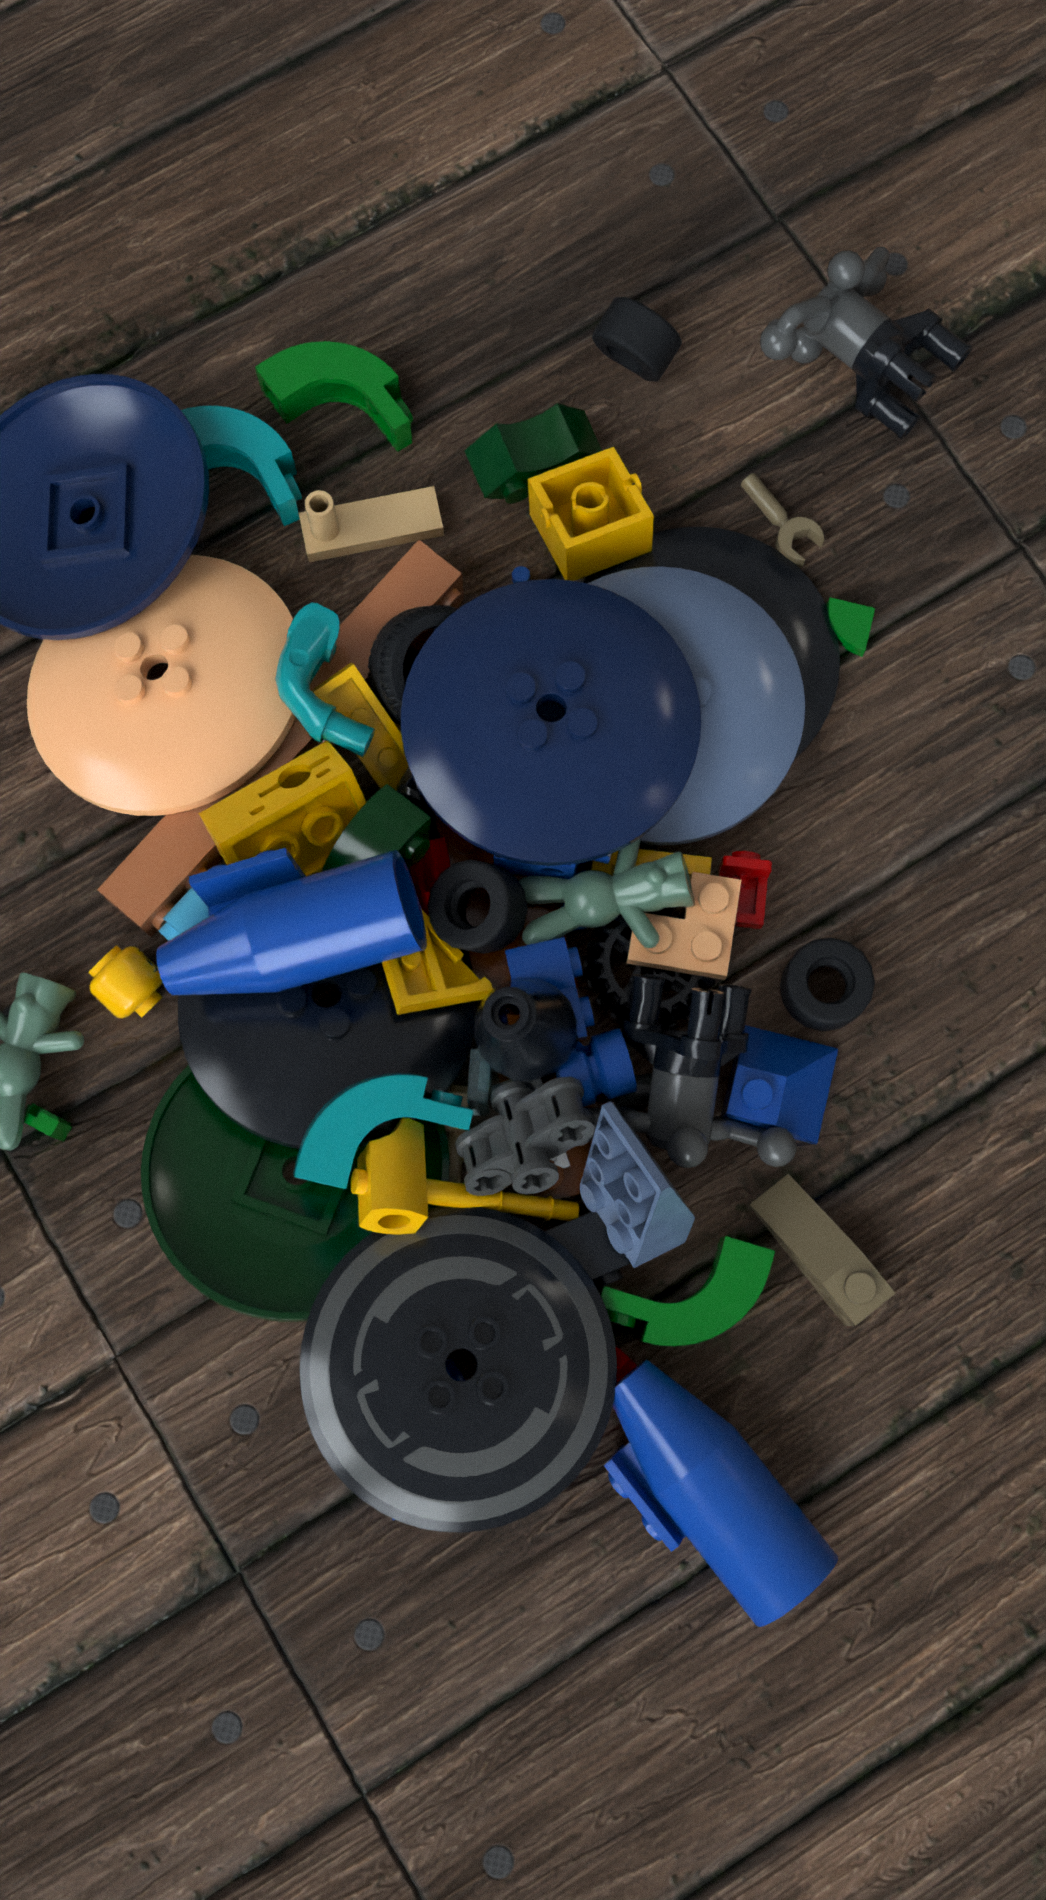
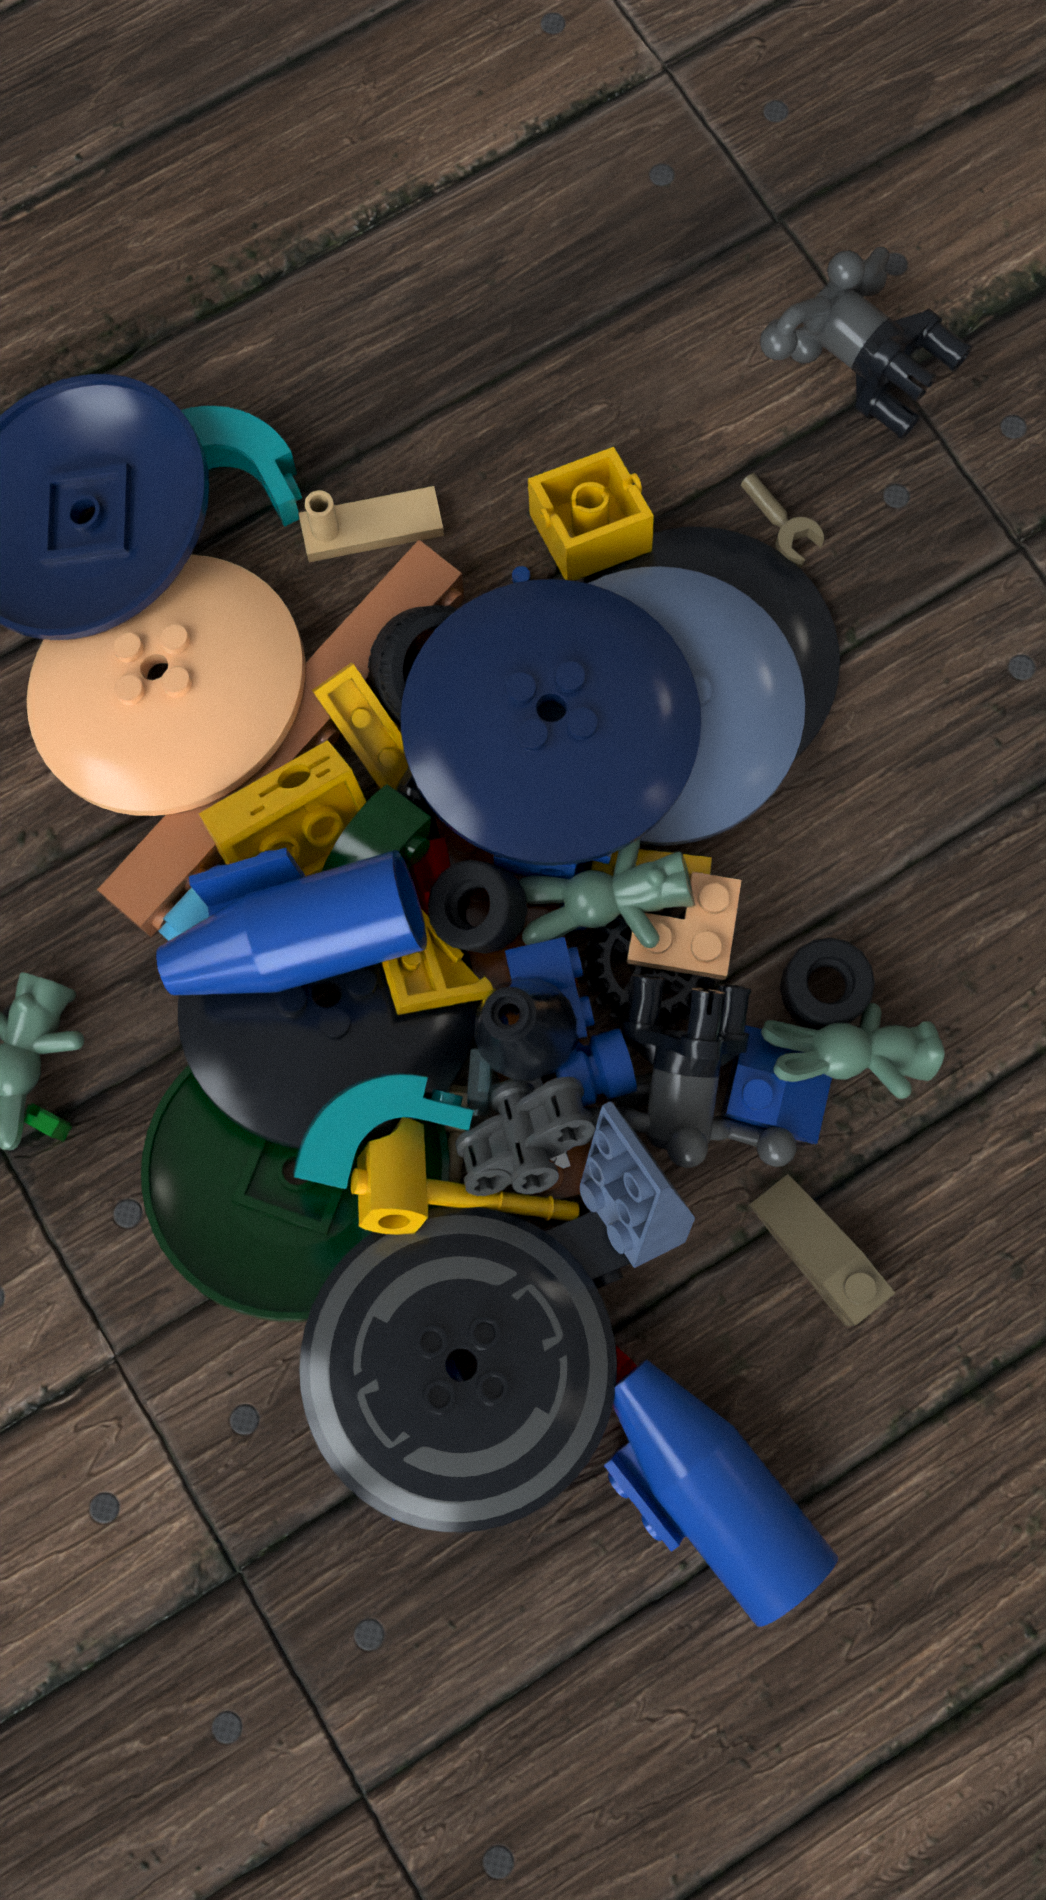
yellow head [88,945,163,1019] -> none
green arch [255,341,413,452] -> none
teal piece [275,602,375,757] -> none
dark green brick [464,403,602,504] -> none
black tyre [592,297,682,382] -> none
green arch [600,1236,775,1346] -> none
red bracket [718,851,772,929] -> none
green tile [827,597,875,657] -> none
none -> sand green animal [761,1003,945,1099]

